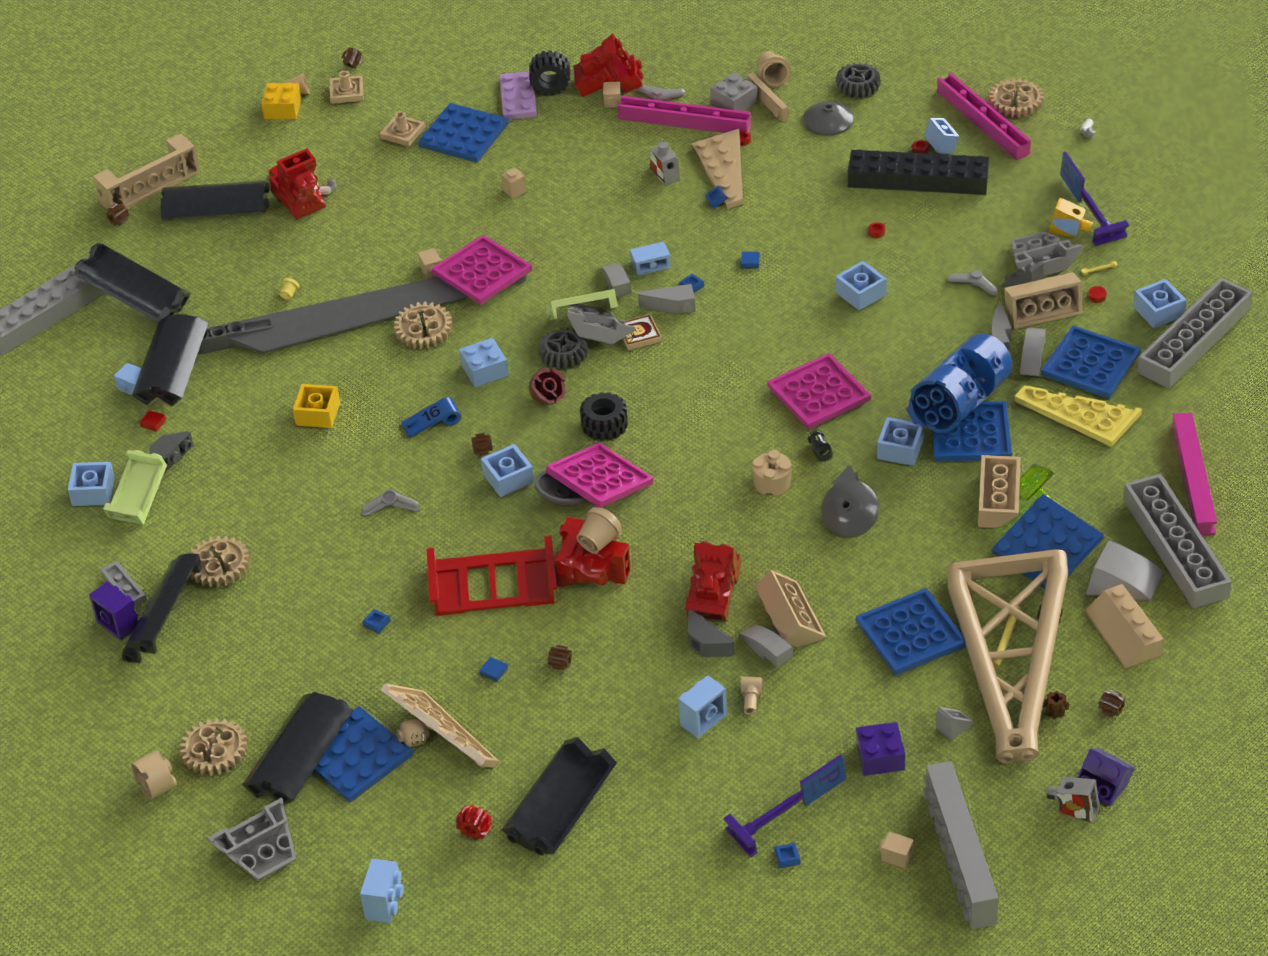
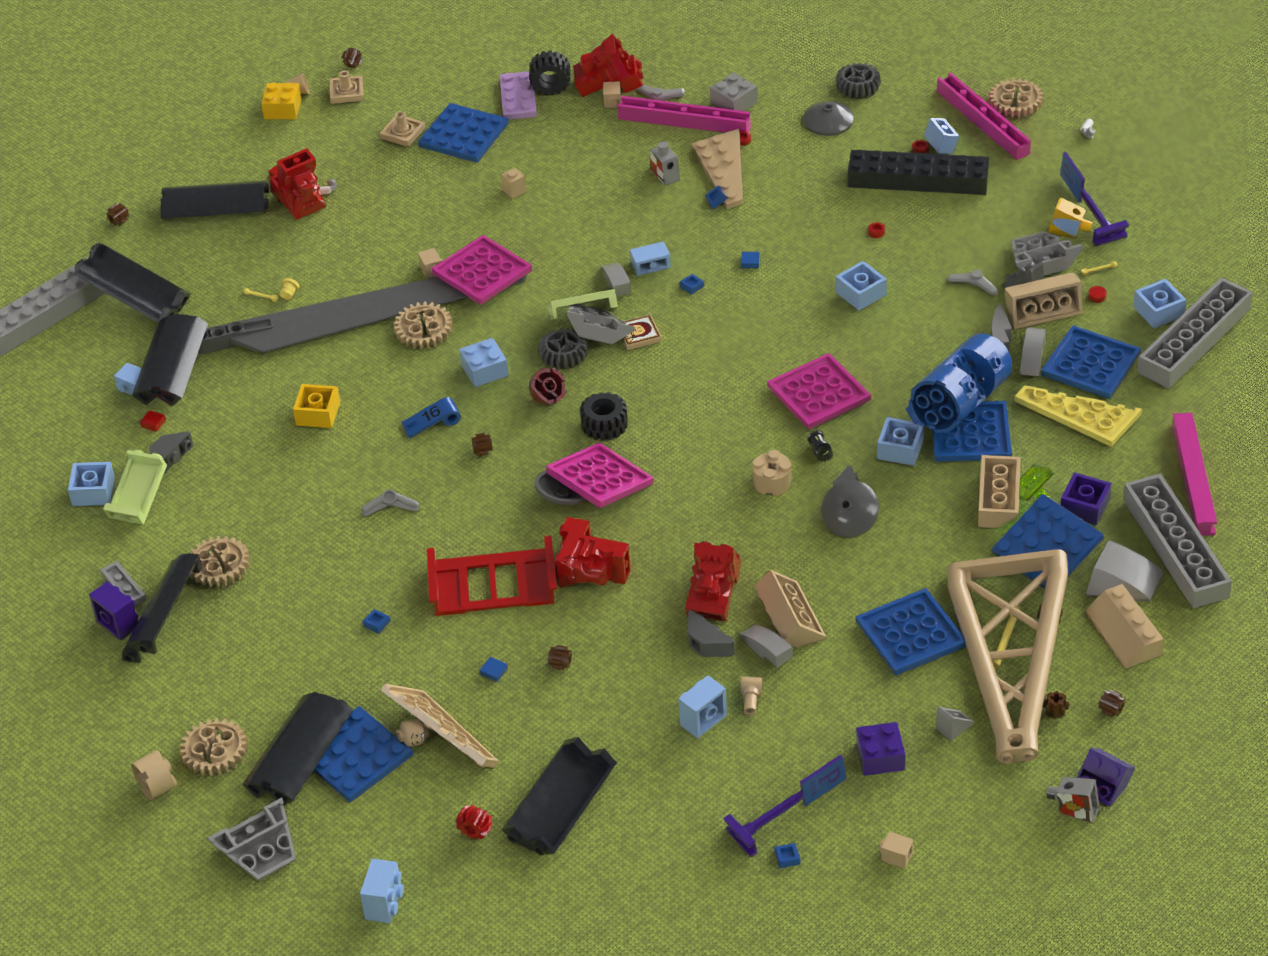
tan plate [93,133,200,209] -> none
light blue brick [481,444,534,497] -> none
tan piece [577,507,622,554] -> none
light grey slope [638,284,696,314] -> none
tan plate [747,73,788,122] -> none
tan piece [756,51,791,88] -> none
light grey brick [923,761,999,929] -> none
none -> light yellow hinge [243,288,278,302]
none -> dark purple brick [1060,472,1112,525]

